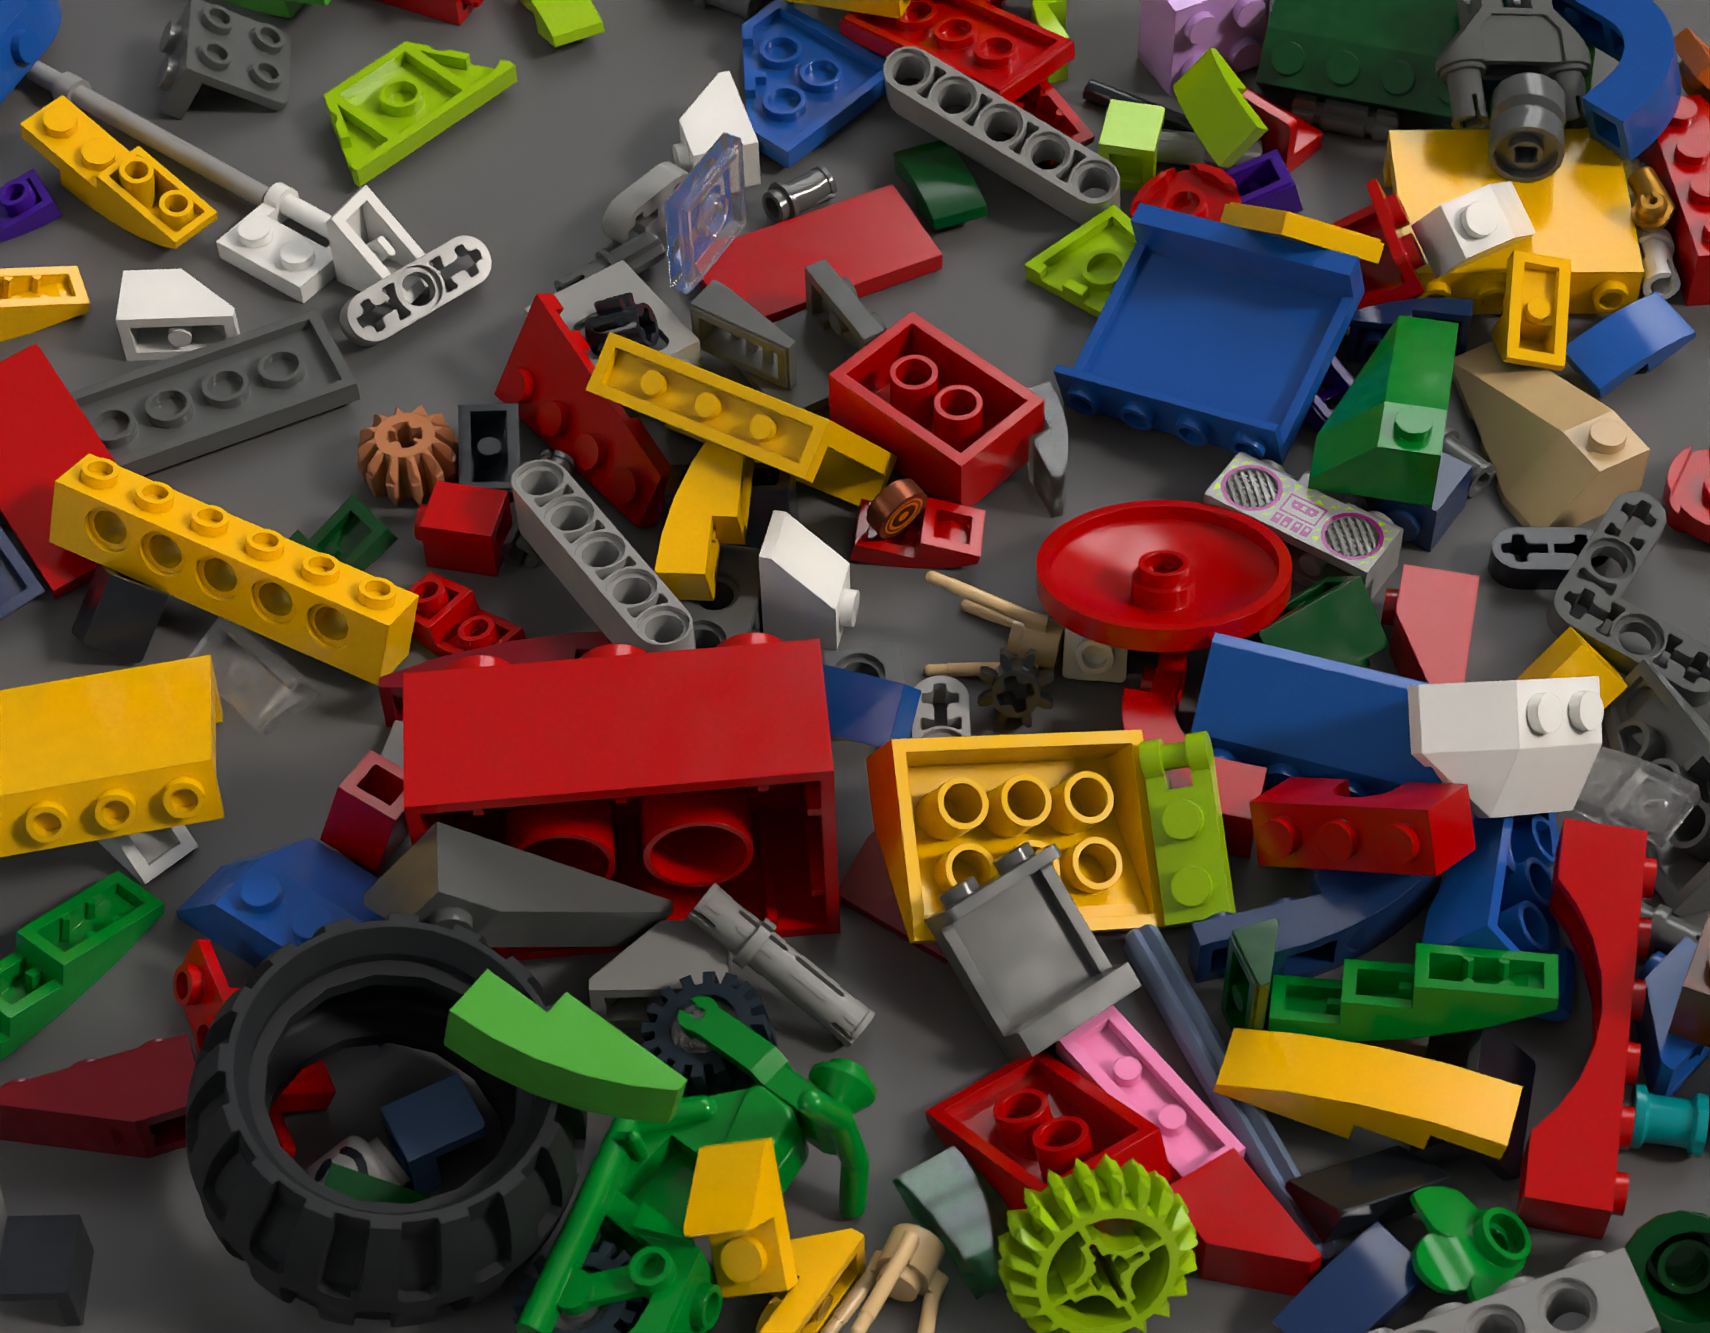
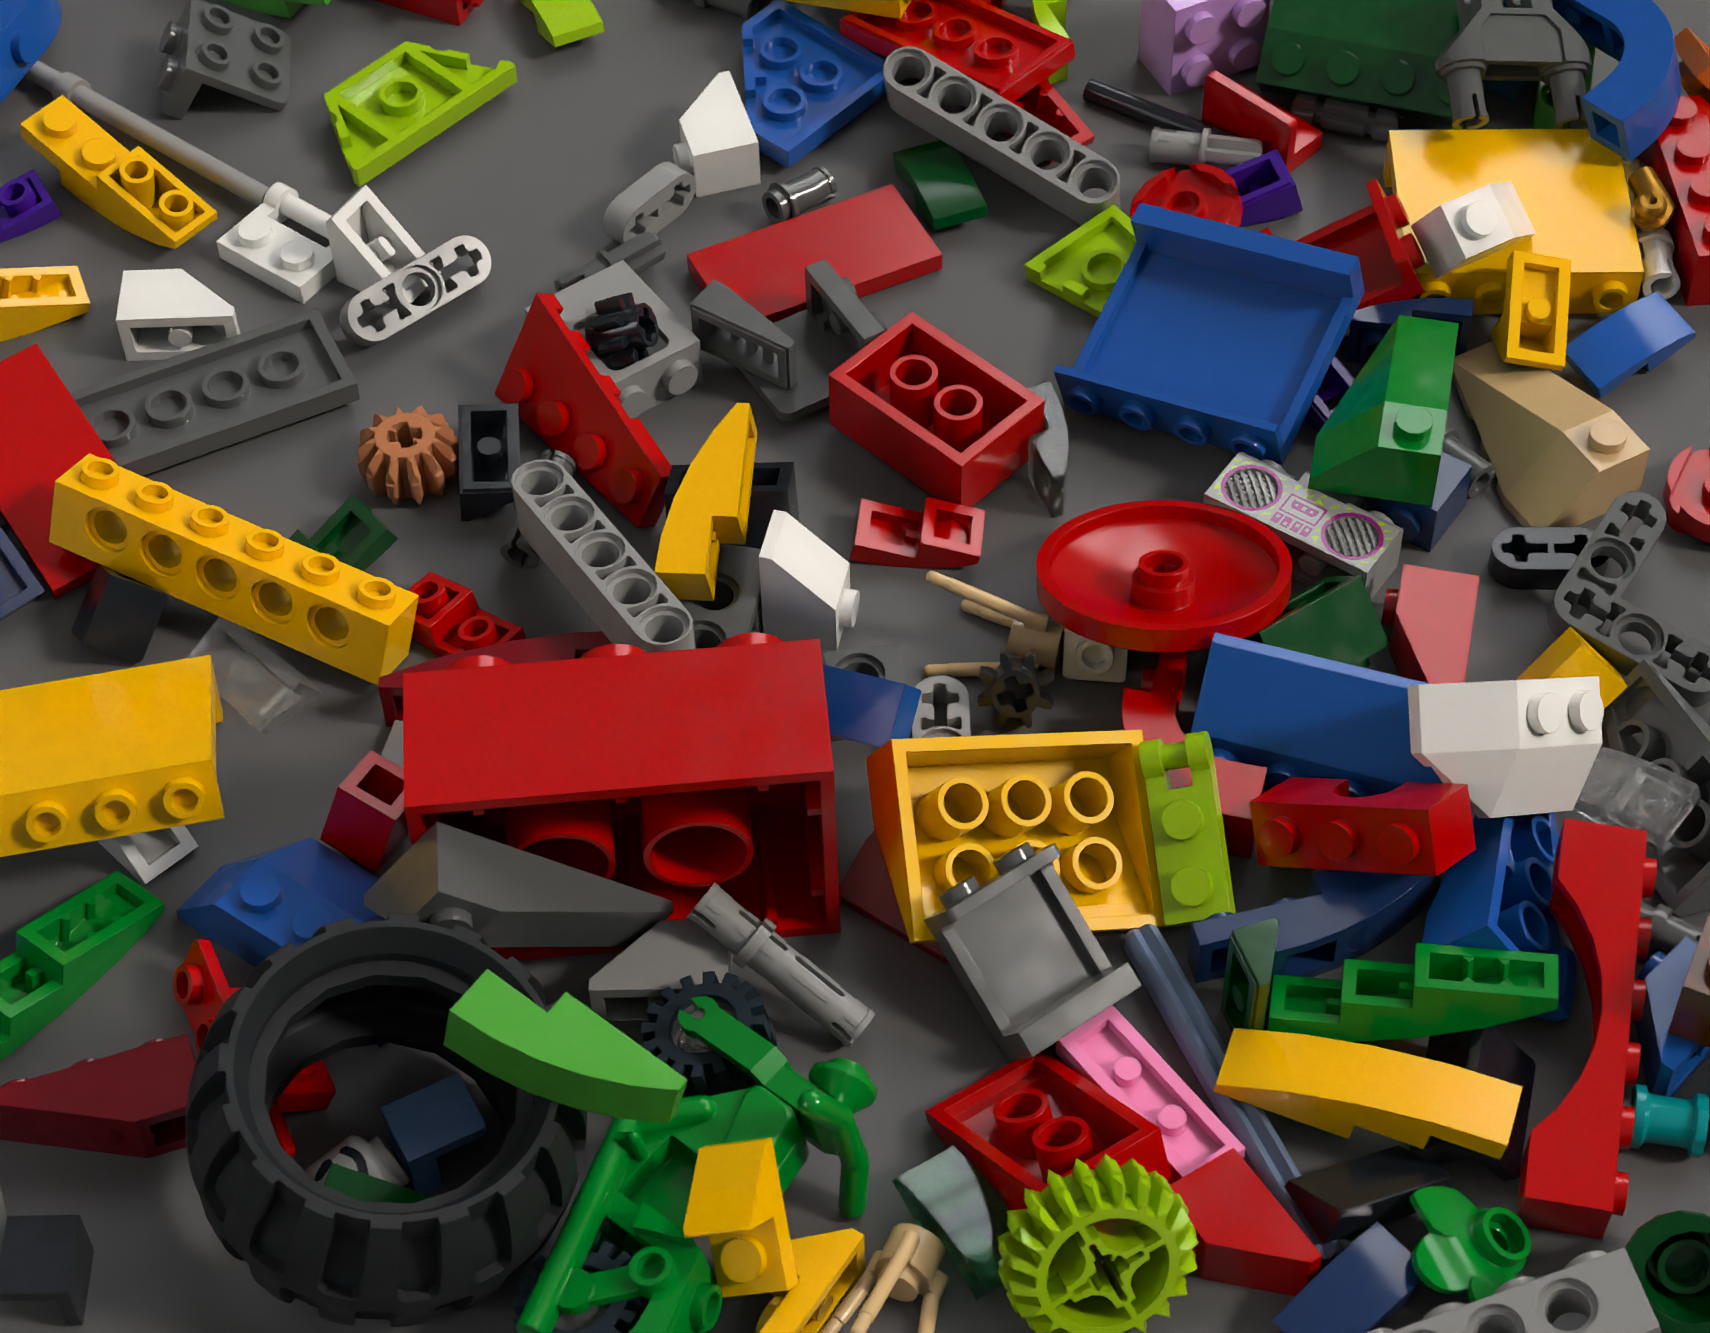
red brick [414,481,513,577] -> none
yellow panel [586,332,898,506] -> none
clear tile [664,132,747,294] -> none
copper tile [866,478,928,539] -> none
lime panel [1098,99,1165,191] -> none
lime slope [1173,47,1268,168] -> none
yellow tile [1220,202,1384,264] -> none
dark grey wheel [1488,72,1566,183] -> none

